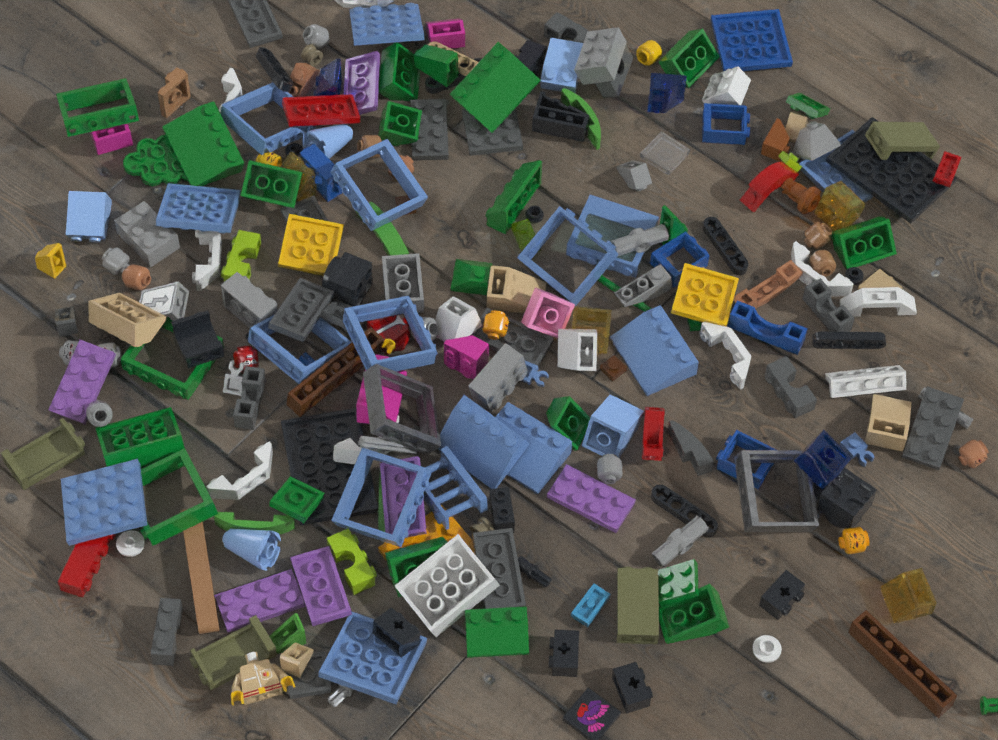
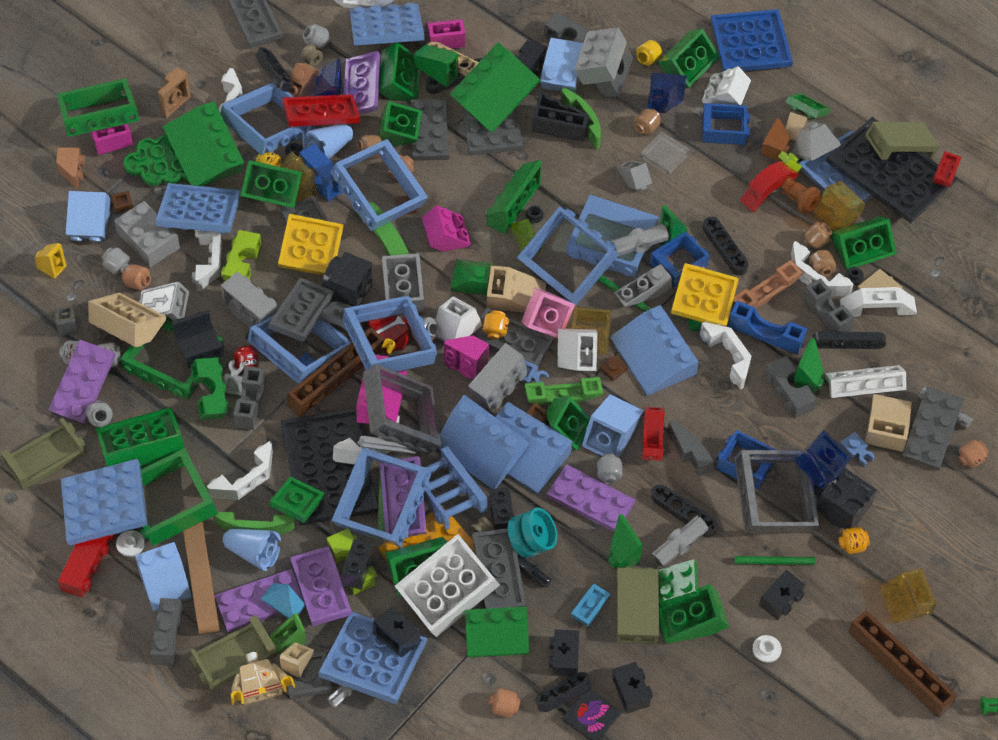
none -> nougat slope [56,148,85,188]
none -> reddish brown plate [111,190,133,213]
none -> light blue slope [135,542,192,612]
none -> green arch [190,357,229,420]
none -> dark azure slope [261,583,306,619]
none -> black brick [341,539,374,590]
none -> dark pink slope [422,205,471,252]
none -> nougat head [488,688,520,718]
none -> teal wheel [507,507,558,558]
none -> bright green slope [524,377,603,405]
none -> reddish brown plate [526,402,547,423]
none -> black beam [535,672,592,712]
none -> green slope [608,514,643,570]
none -> medium nougat head [634,108,660,135]
none -> green bar [734,556,815,565]
none -> green slope [793,338,825,395]

